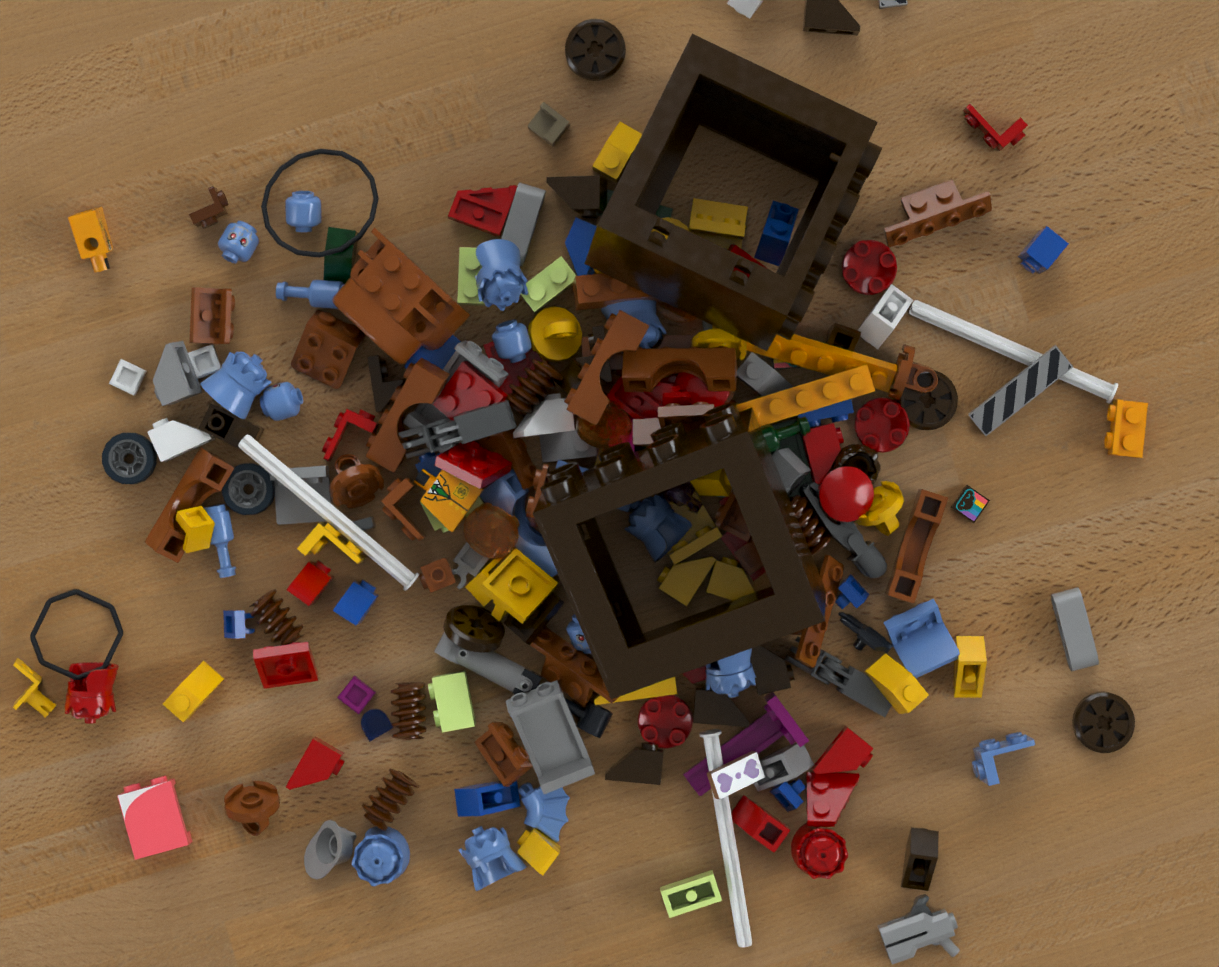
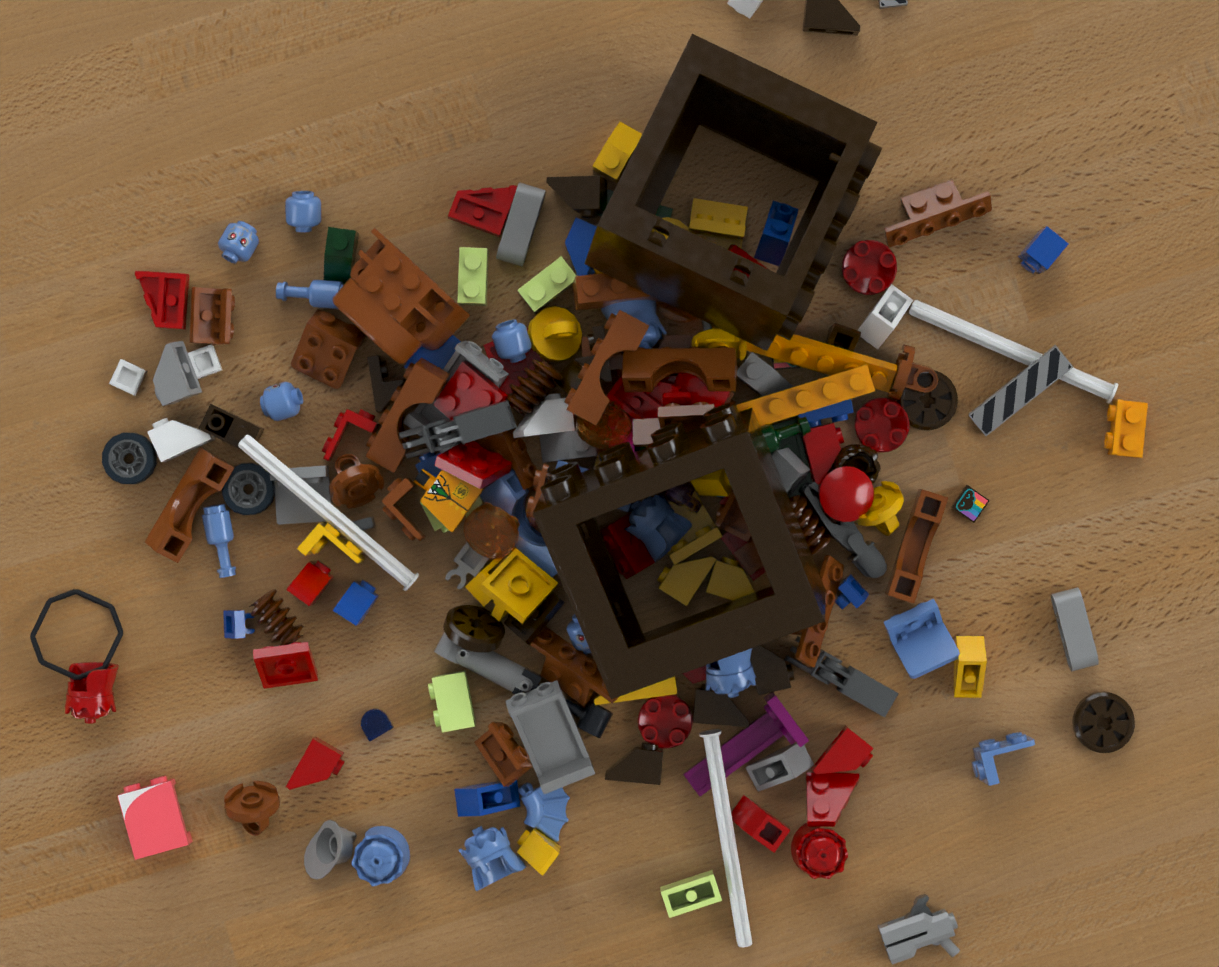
yellow bracket [13,658,57,718] -> none
light orange torso [68,206,113,273] -> none
yellow slope [163,661,224,722] -> none
yellow panel [175,506,215,553] -> none
reddish brown bracket [189,186,229,229] -> none
medium blue hat [200,351,272,419] -> none
black piece [261,149,379,258] -> none
magenta tile [337,675,376,714] -> none
reddish brown piece [362,768,420,831] -> none
reddish brown piece [391,682,427,740] -> none
dark orange bracket [419,557,456,593] -> none
medium blue hat [475,239,528,311] -> none
dark tan panel [528,102,570,147] -> none
dark brown wheel [565,19,626,81] -> none
tile [707,751,765,800] -> none
blue tile [770,779,806,812] -> none
black piece [838,612,893,653] -> none
yellow slope [864,653,929,714] -> none
dark brown slope [901,827,939,891] -> none
red bracket [963,104,1028,151] -> none
none -> red wing [135,271,189,330]
none -> red bracket [601,512,655,579]

